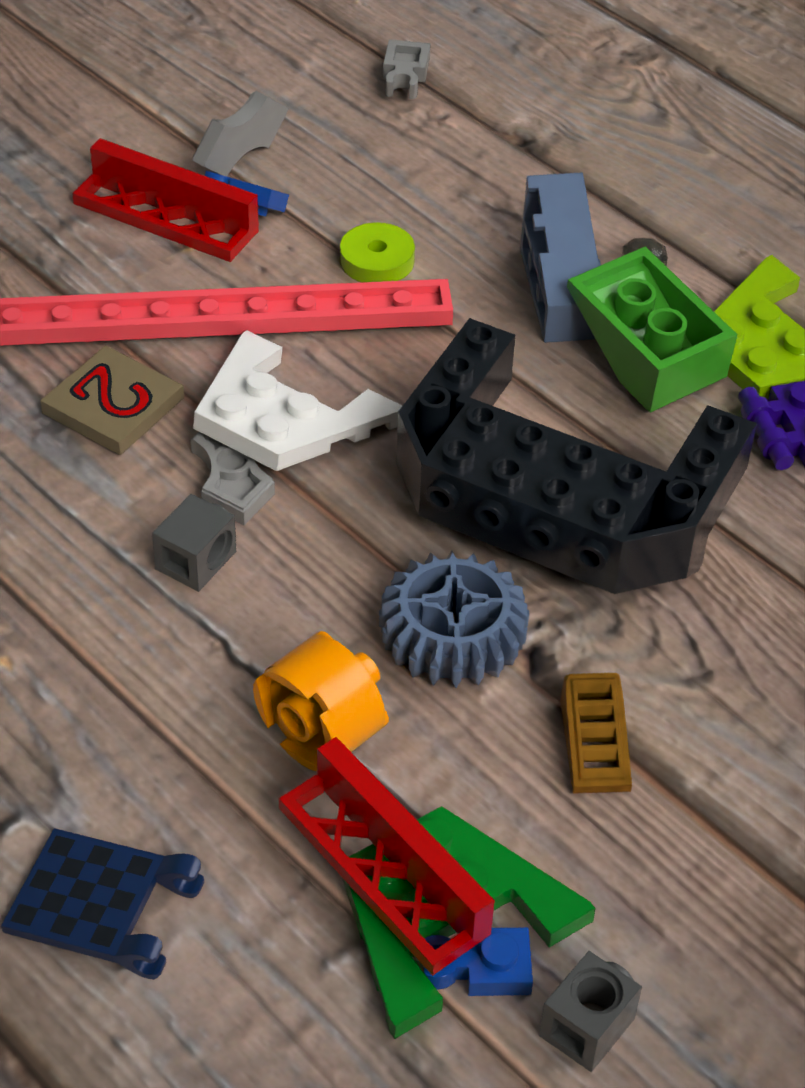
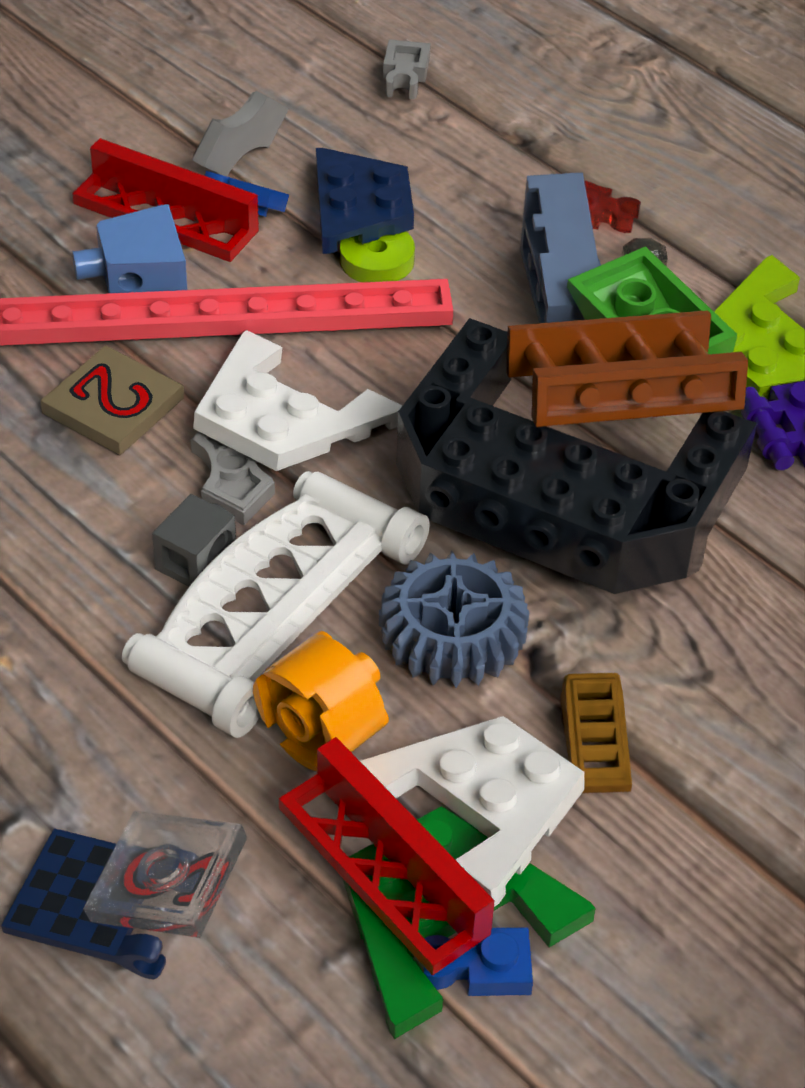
dark grey brick [539,951,642,1073] -> none
none -> medium blue torso [72,204,188,293]
none -> clear tile [83,811,248,938]
none -> white piece [122,471,430,738]
none -> dark blue wing [316,148,414,254]
none -> white wing [360,716,584,907]
none -> dark orange fence [506,310,748,427]
none -> clear red plate [584,181,641,233]

